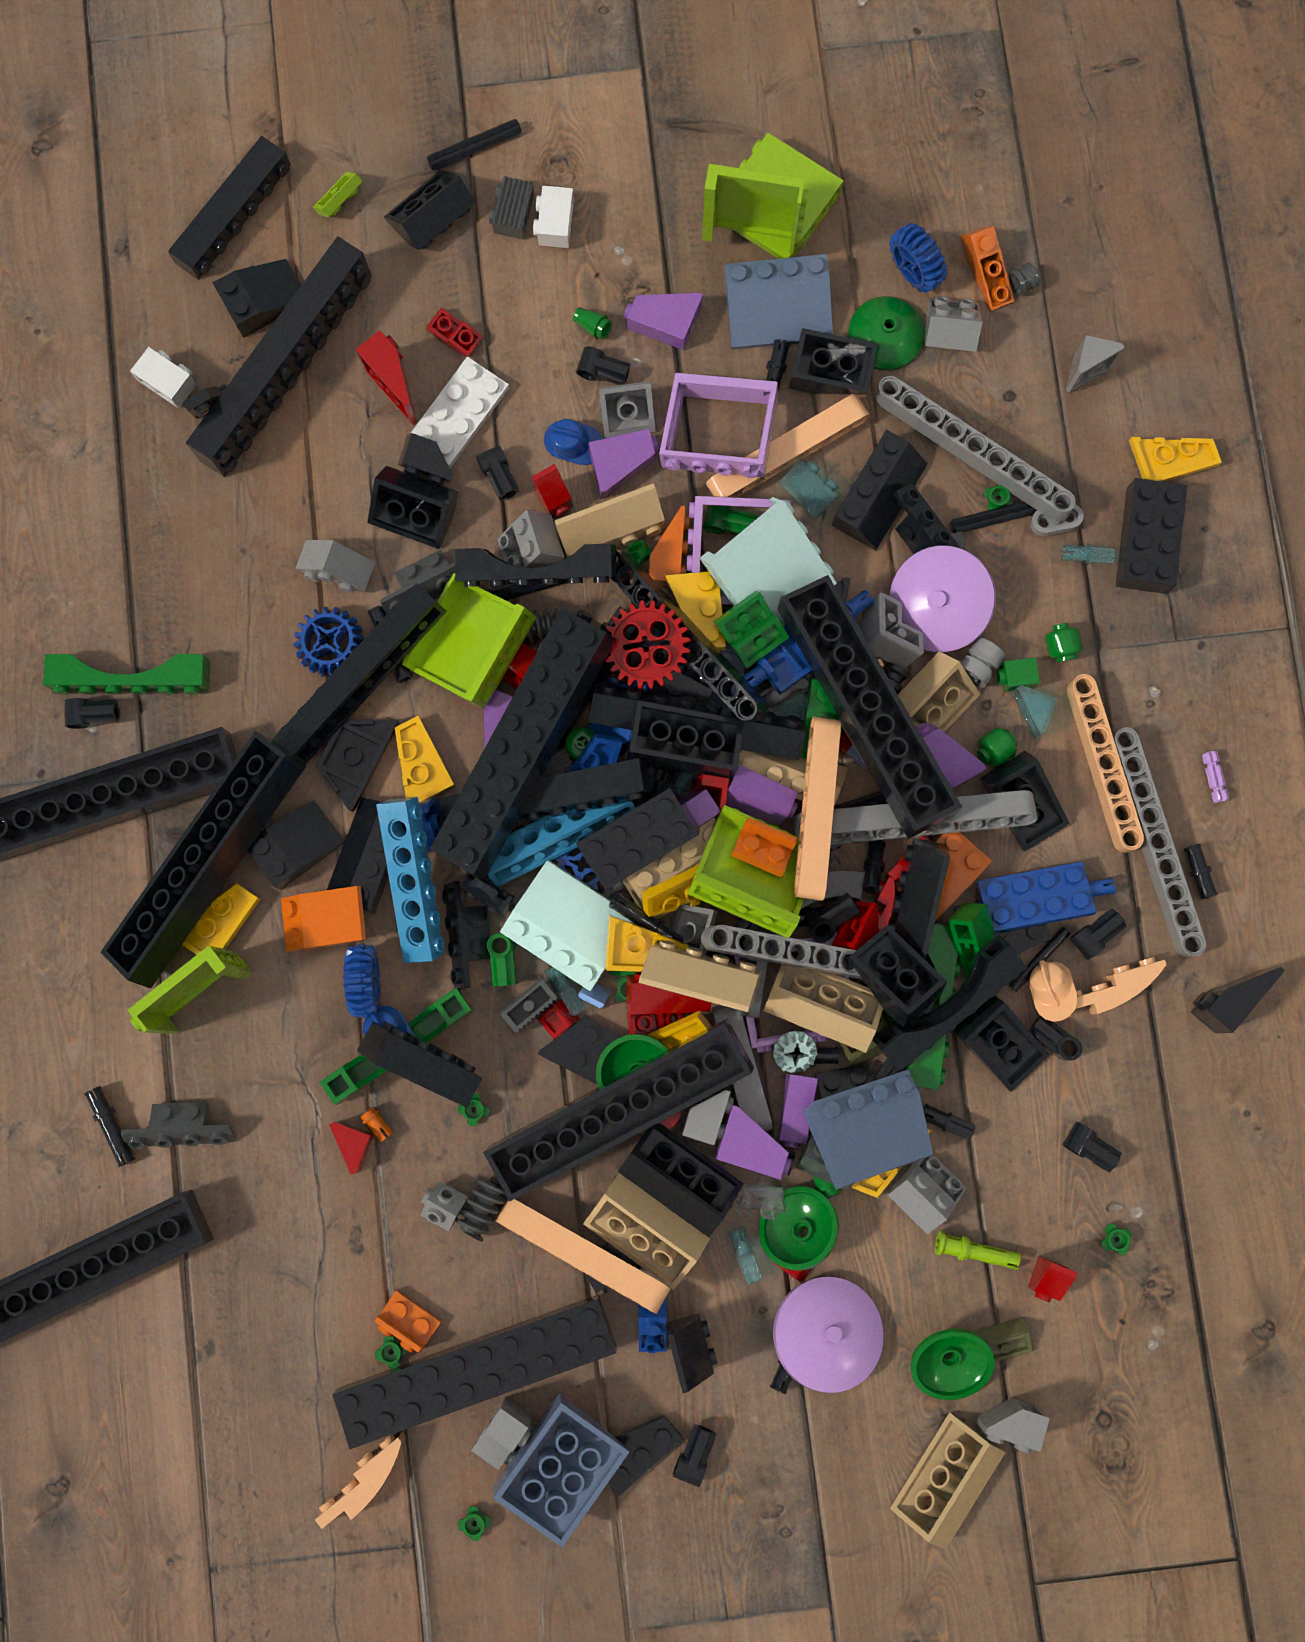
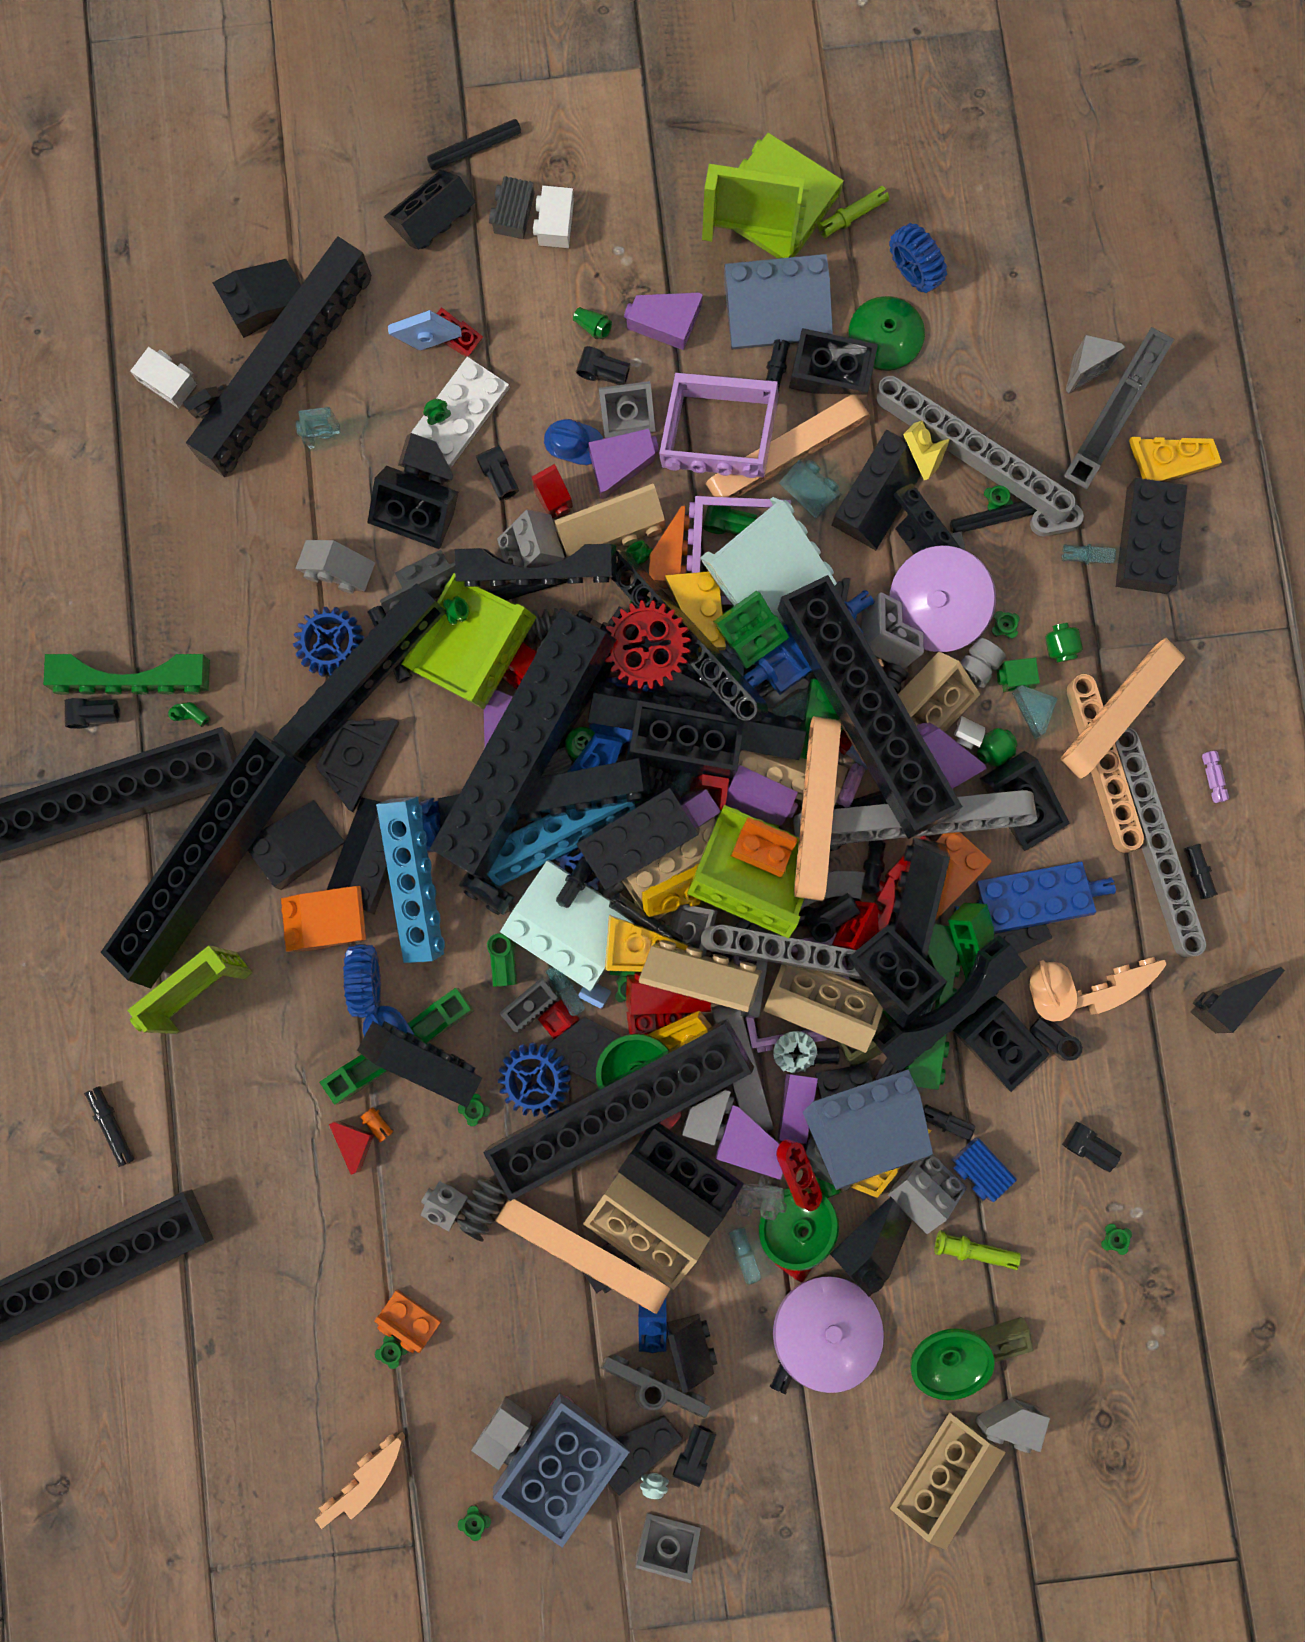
dark grey bracket [121,1101,236,1149] -> none
black brick [168,136,291,280] -> none
yellow wing [182,883,261,955] -> none
lime plate [313,172,363,217] -> none
black brick [332,1294,617,1449] -> none
red slope [356,330,417,425] -> none
yellow wing [395,716,455,802] -> none
black bracket [442,881,491,990] -> none
light grey slope [925,296,983,352] -> none
orange slope [960,226,1015,311] -> none
dark grey wheel [1009,263,1040,296] -> none
black bar [1009,927,1071,992] -> none
red slope [1028,1256,1078,1303] -> none
black piece [1070,908,1127,960] -> none
none -> green arm [168,702,210,727]
none -> clear light blue bracket [296,407,340,452]
none -> light blue plate [388,310,461,350]
none -> green plate [423,399,451,425]
none -> green plate [443,596,469,625]
none -> blue gear [498,1042,571,1117]
none -> black axle [556,857,592,908]
none -> dark grey plate [600,1354,711,1418]
none -> light grey slope [635,1513,701,1583]
none -> light aqua plate [640,1473,669,1499]
none -> red beam [776,1139,822,1211]
none -> lime pin [817,186,889,238]
none -> black slope [830,1196,912,1297]
none -> lavender axle [837,763,865,808]
none -> light yellow slope [903,420,950,480]
none -> blue brick [951,1137,1017,1202]
none -> white slope [953,716,985,749]
none -> green plate [992,611,1020,639]
none -> light nougat beam [1061,638,1185,779]
none -> dark grey arch [1063,327,1175,489]

